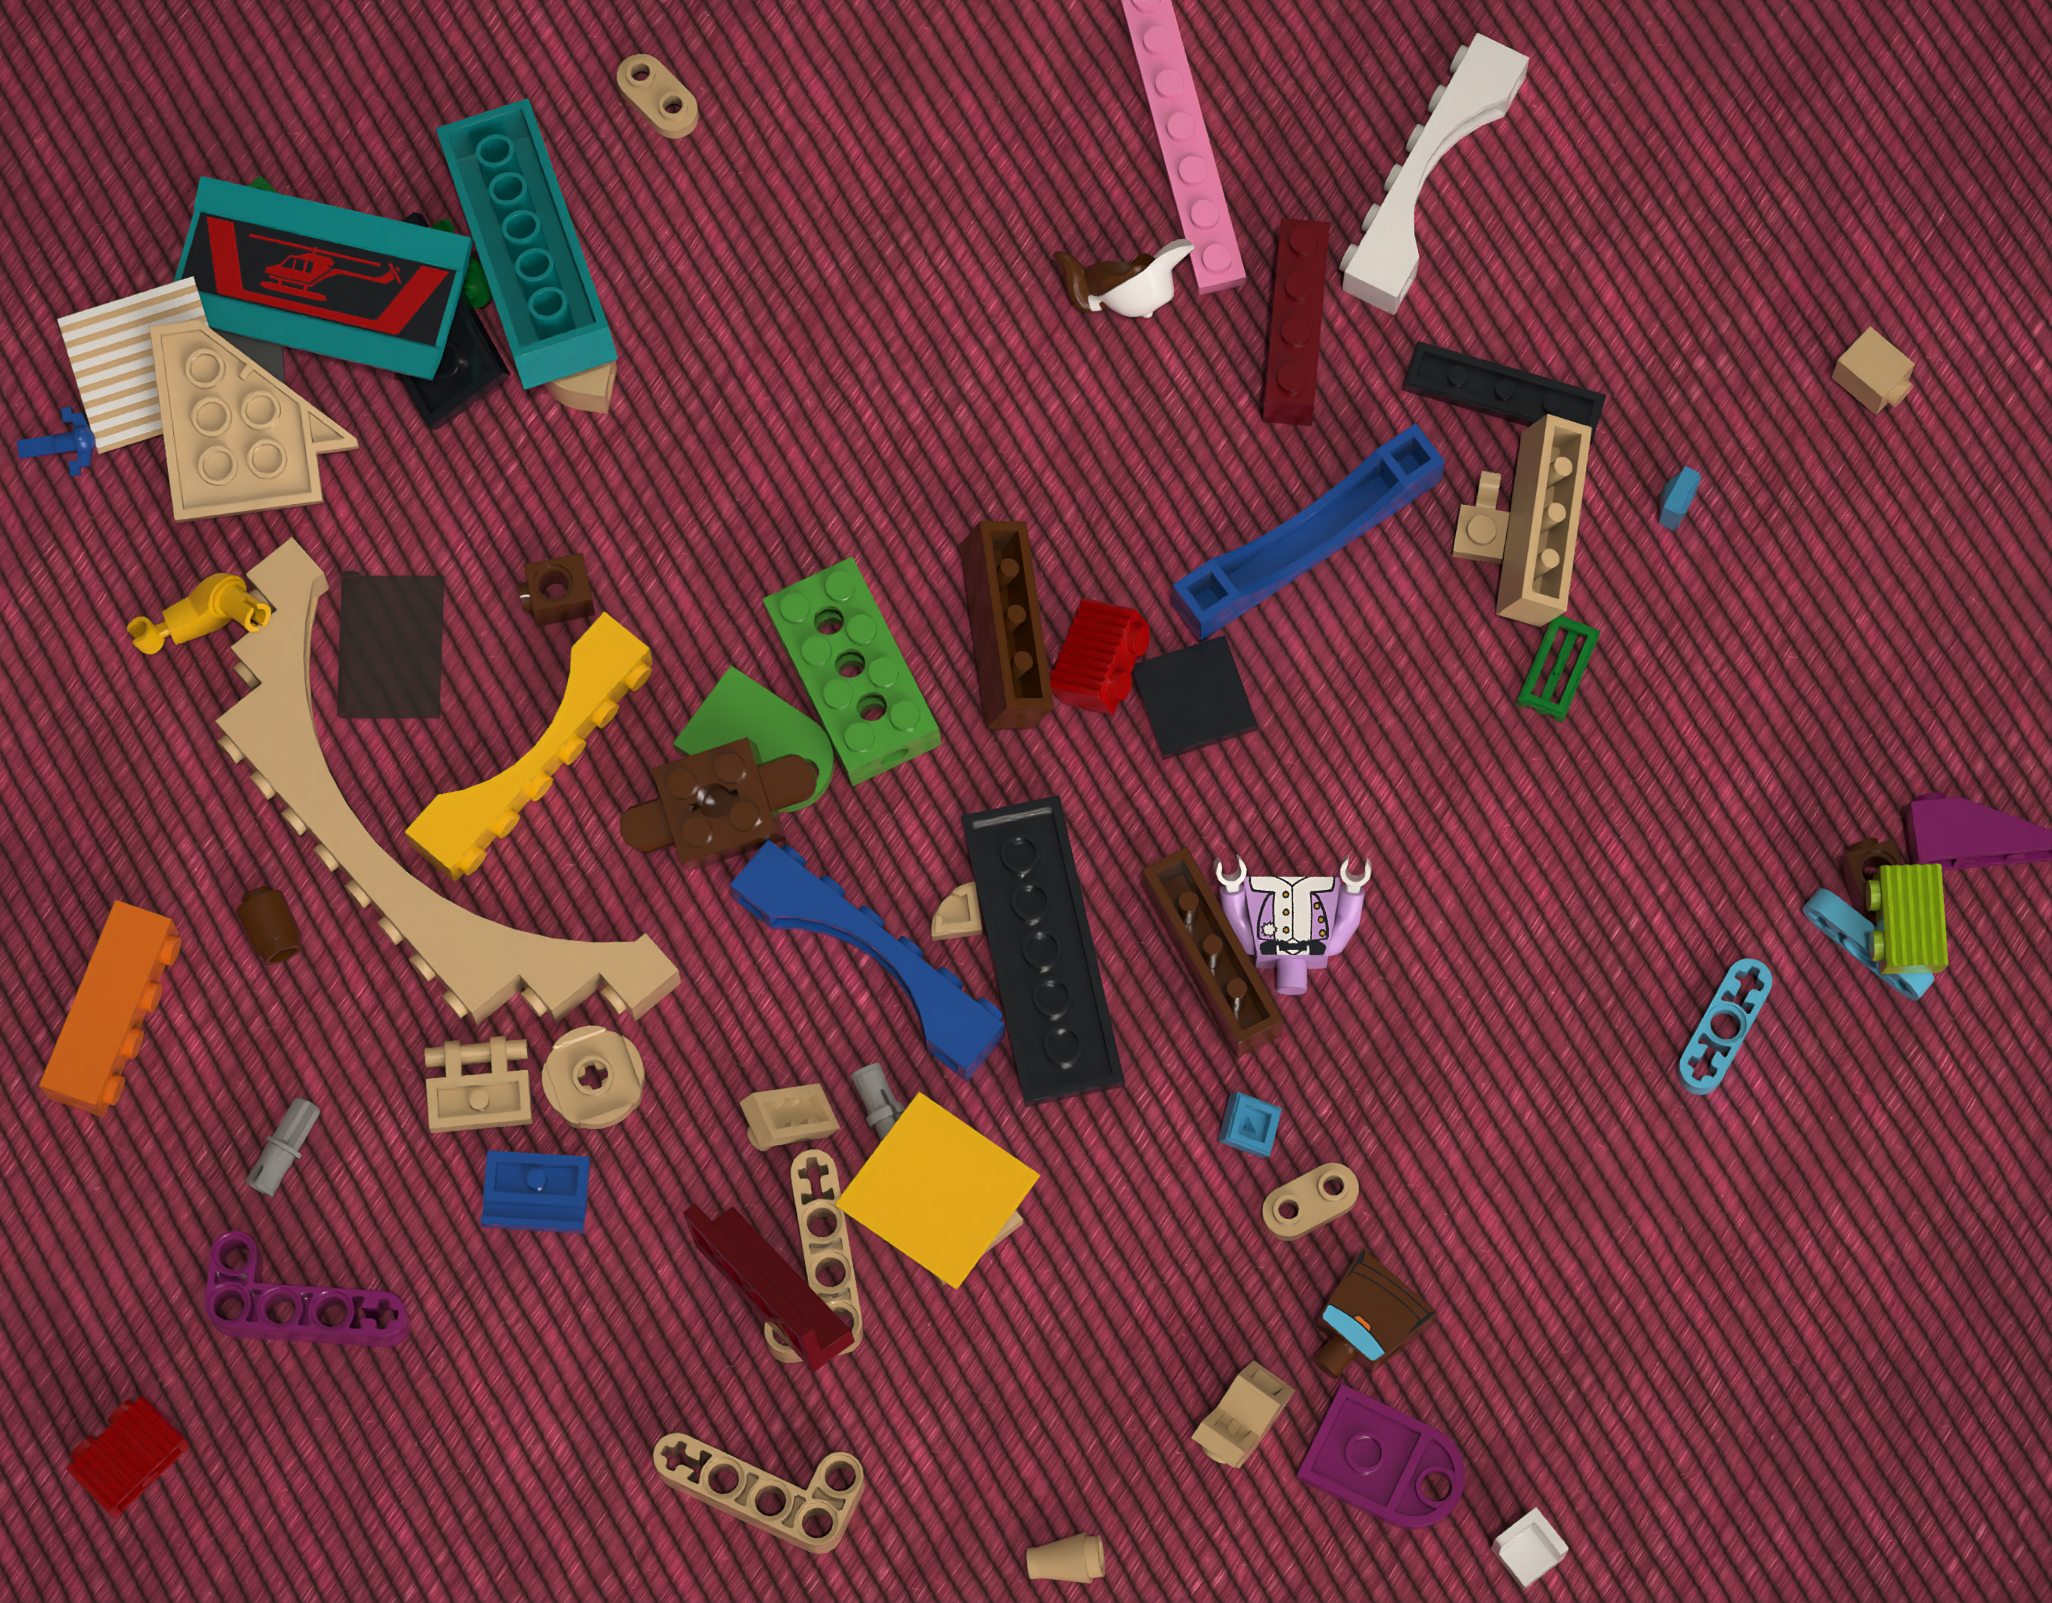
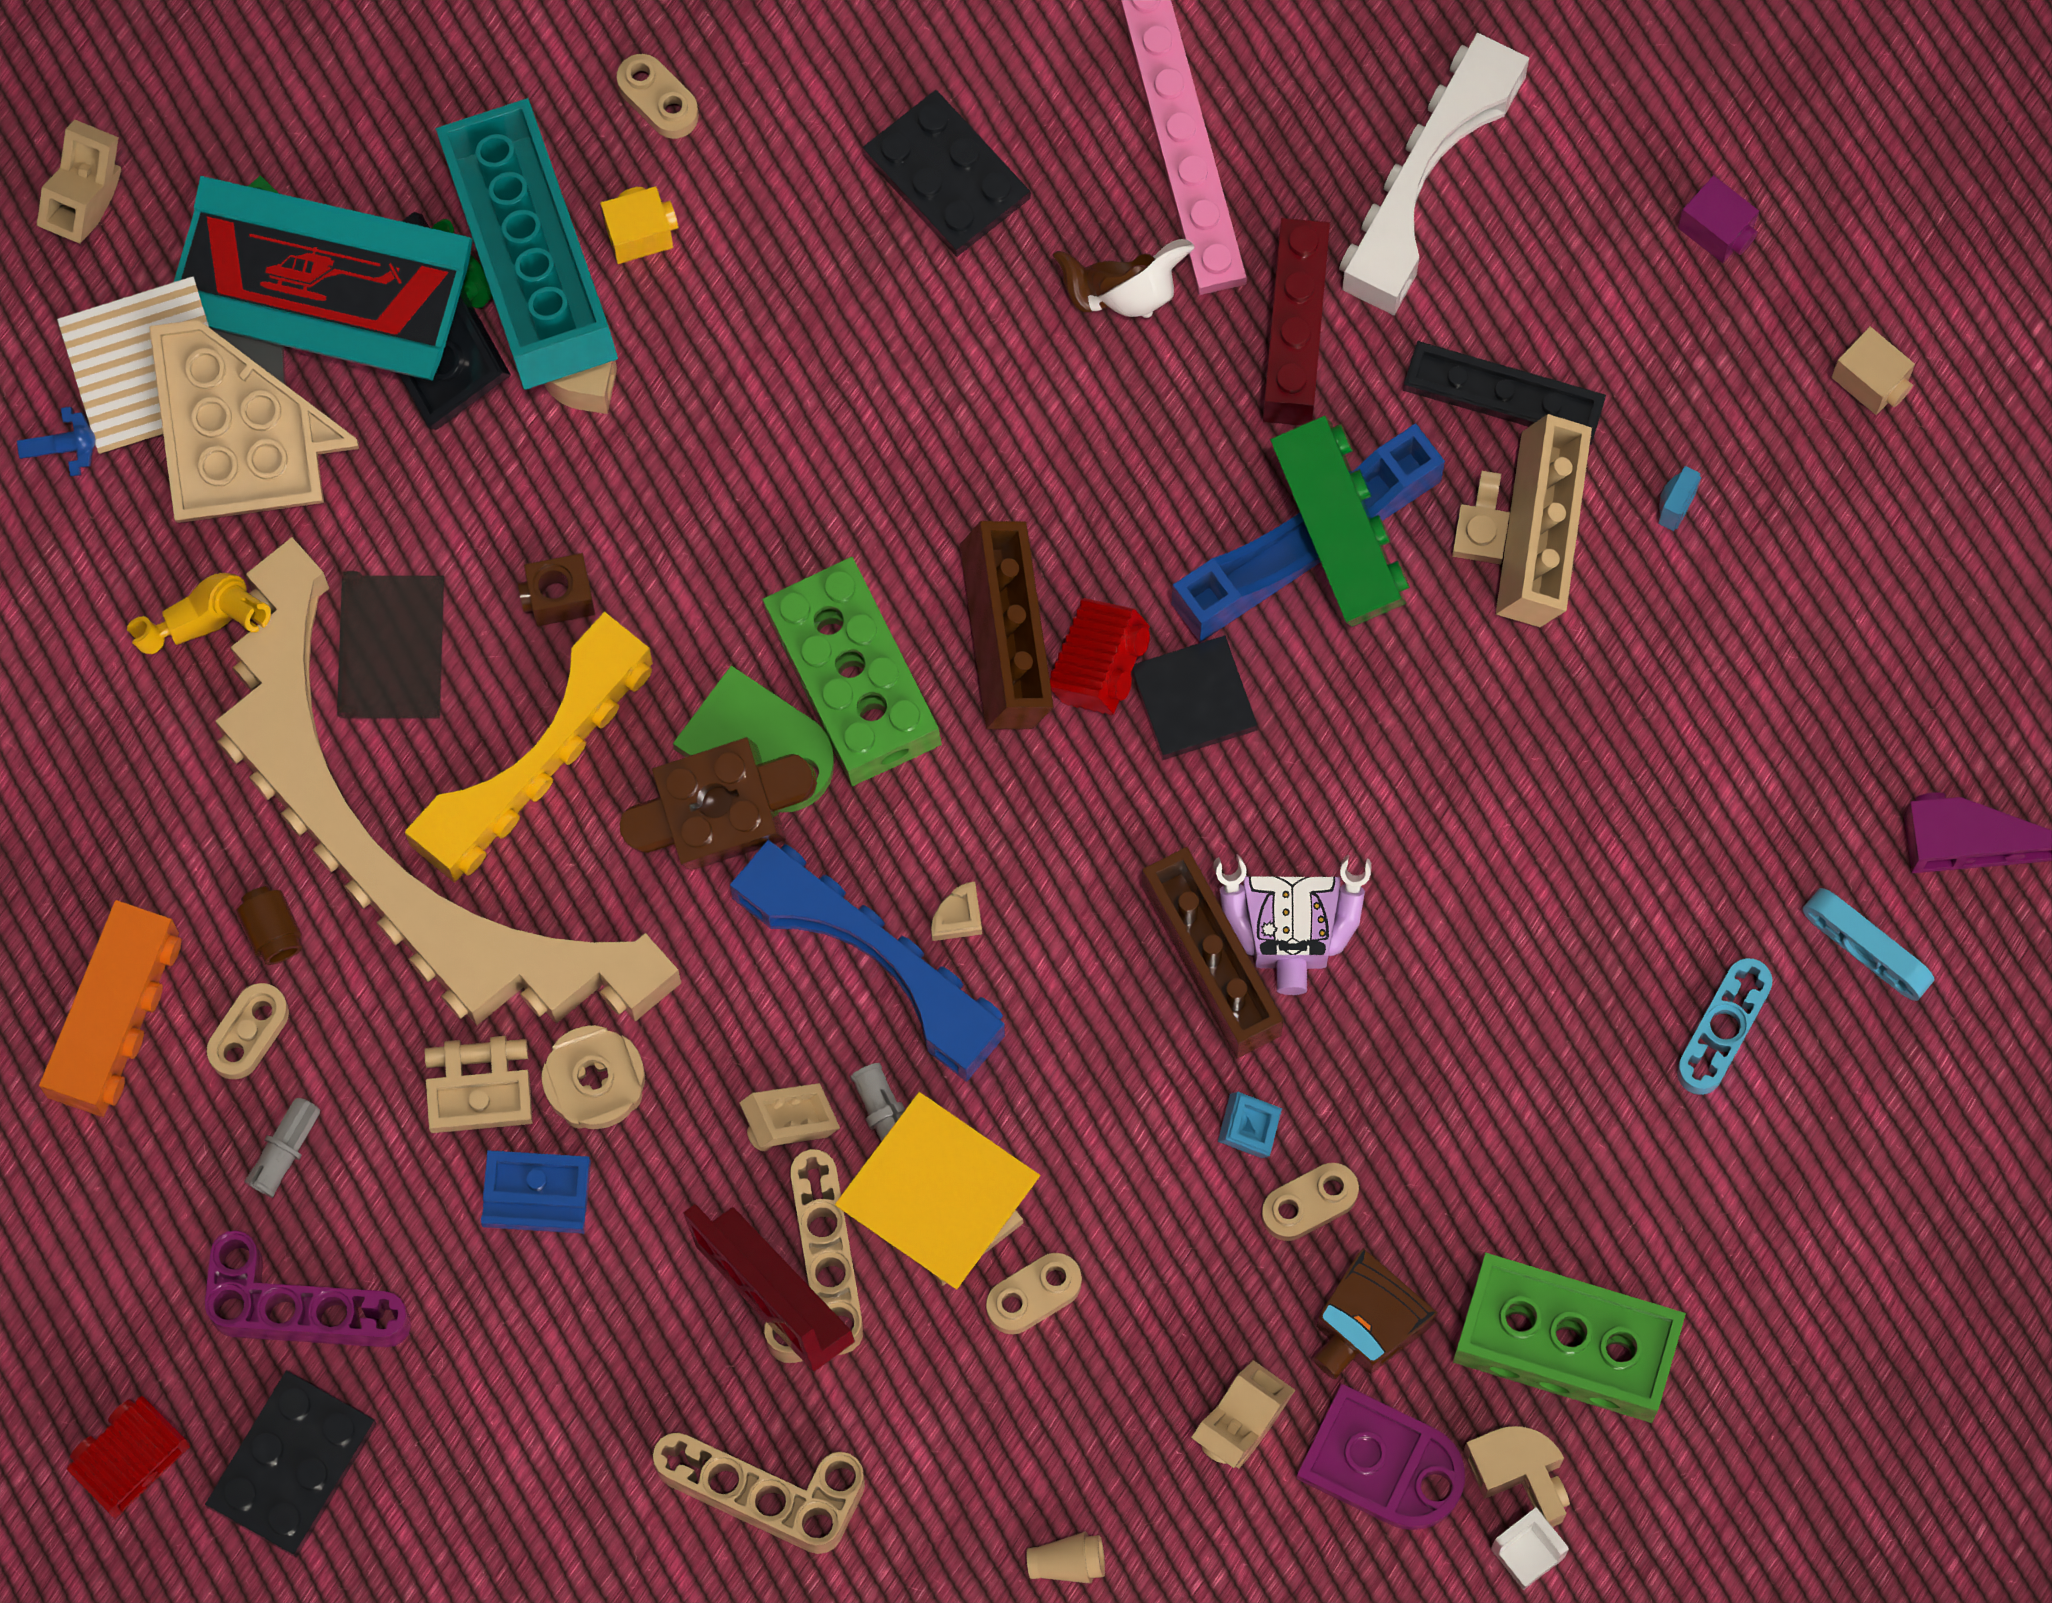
black plate [961,795,1125,1107] -> none
green tile [1516,615,1601,723] -> none
reddish brown brick [1839,838,1903,920] -> none
lime brick [1866,864,1948,974] -> none
none -> tan brick [37,120,121,244]
none -> black plate [205,1370,377,1558]
none -> tan plate [207,983,289,1079]
none -> yellow brick [600,186,679,264]
none -> black plate [862,89,1031,257]
none -> tan plate [986,1253,1082,1334]
none -> green brick [1270,416,1410,627]
none -> bright green brick [1453,1253,1686,1423]
none -> tan brick [1463,1426,1570,1527]
none -> magenta brick [1678,175,1759,263]

